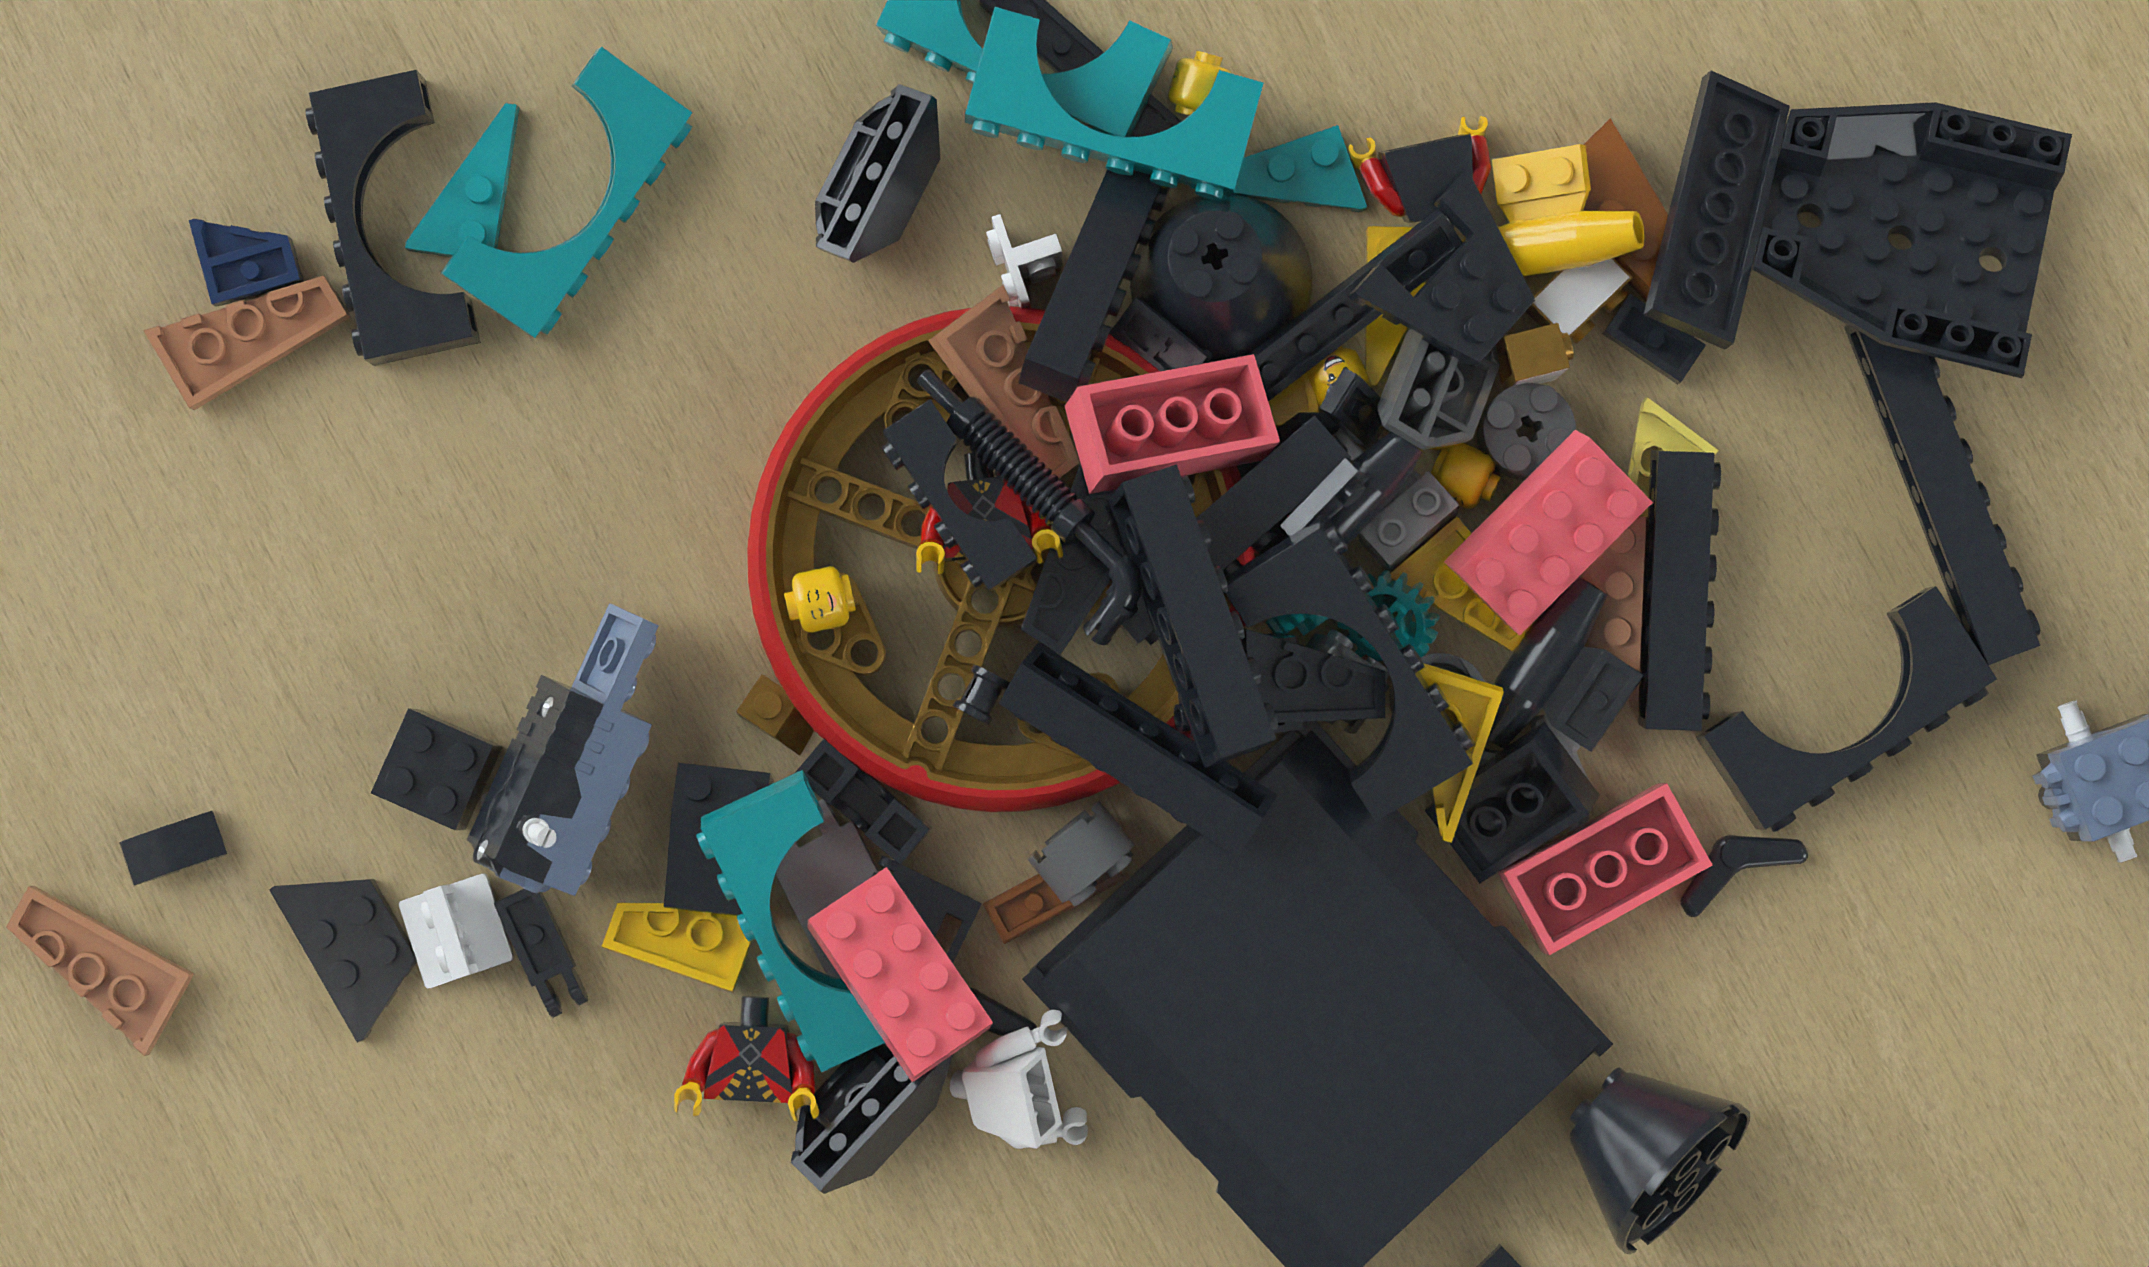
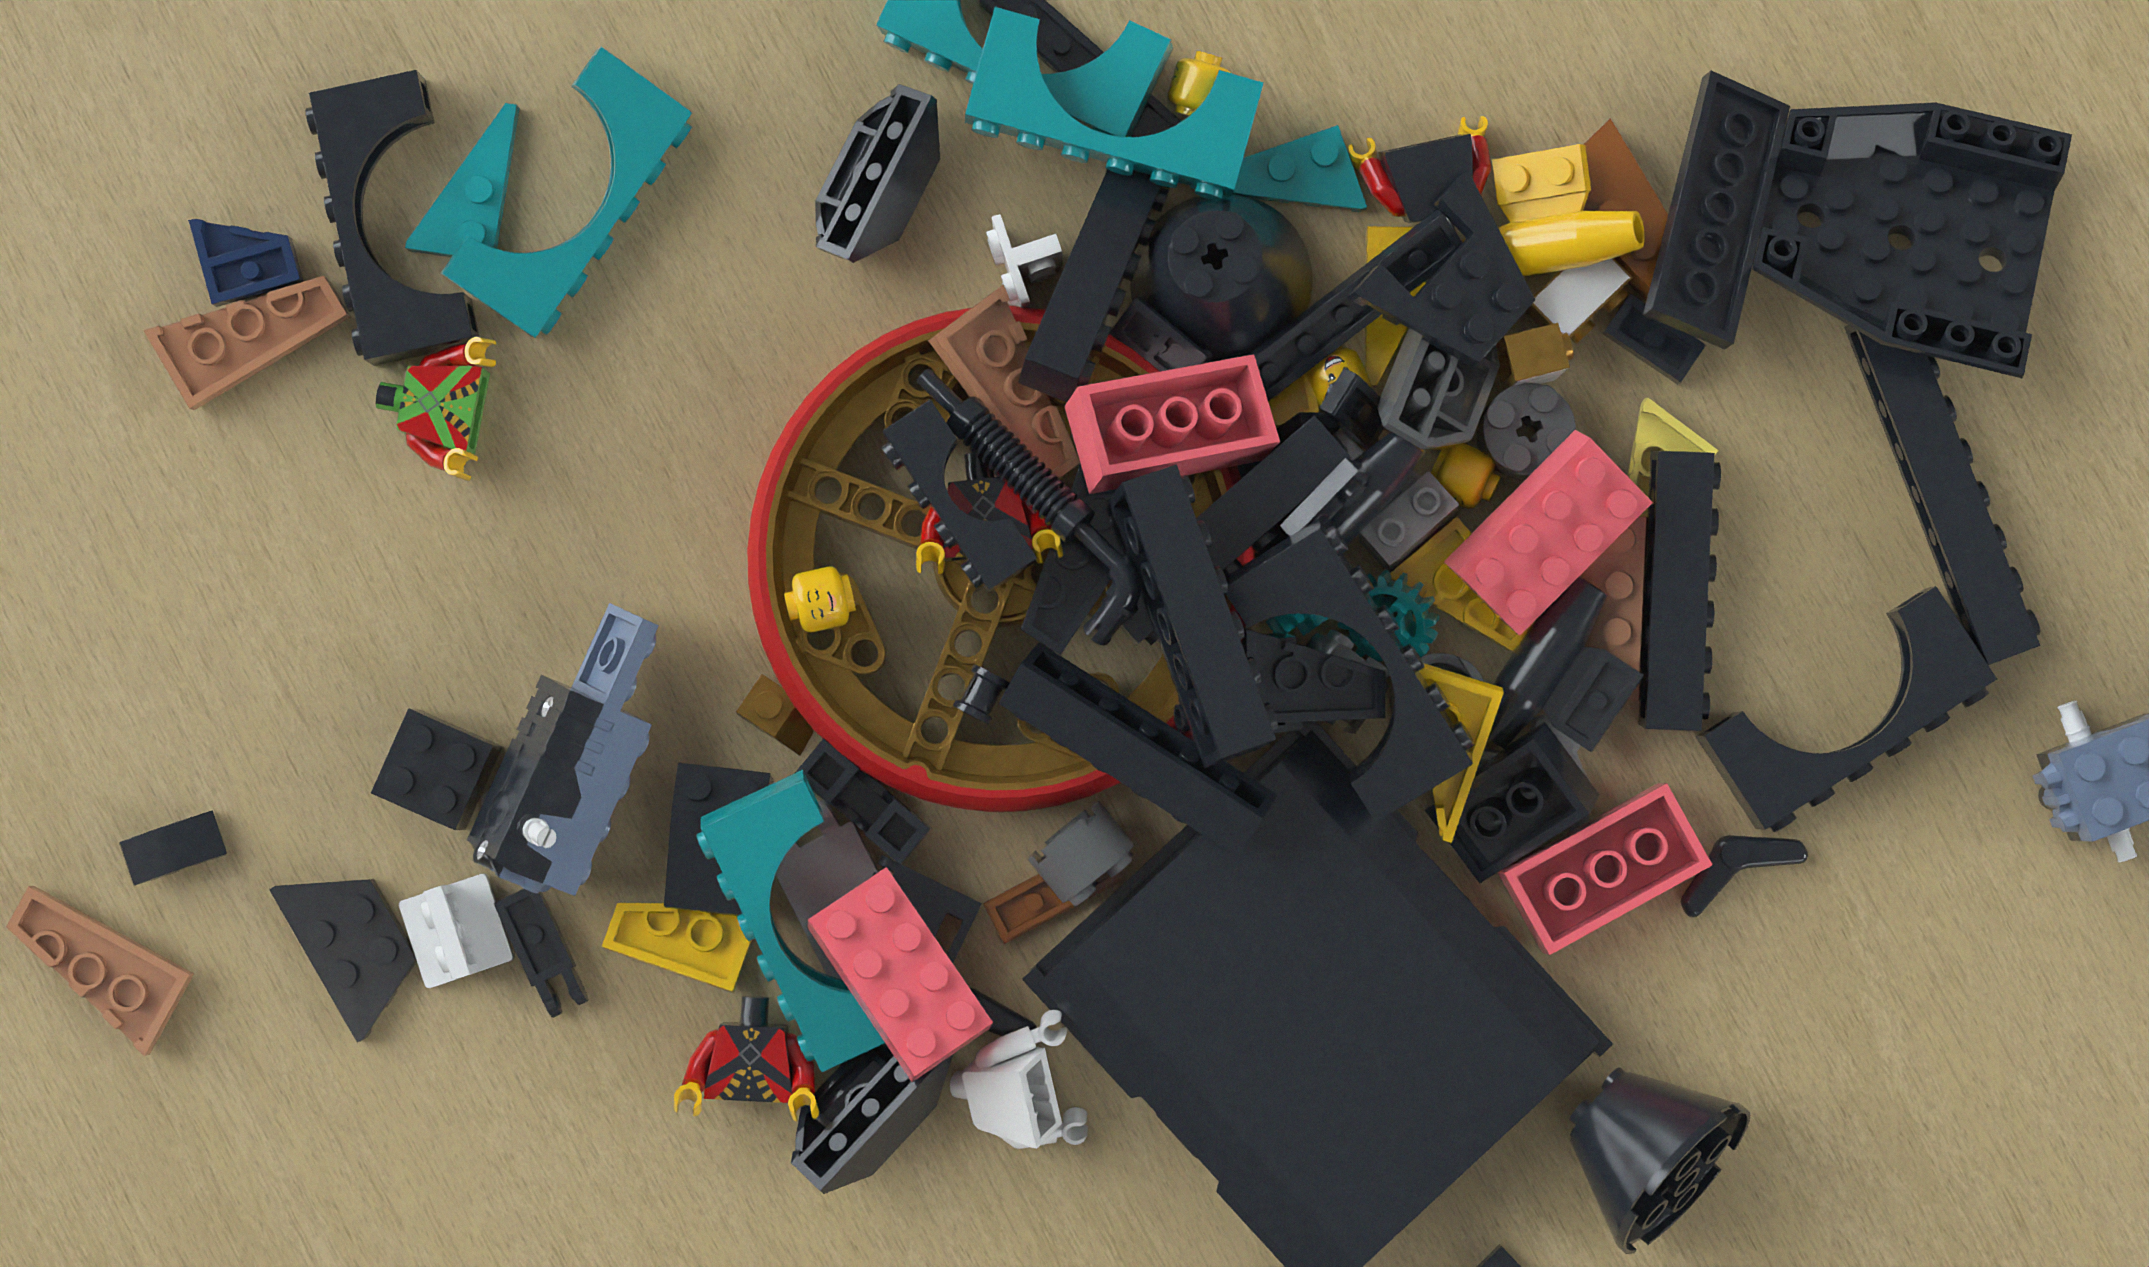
none -> torso [376,337,496,481]

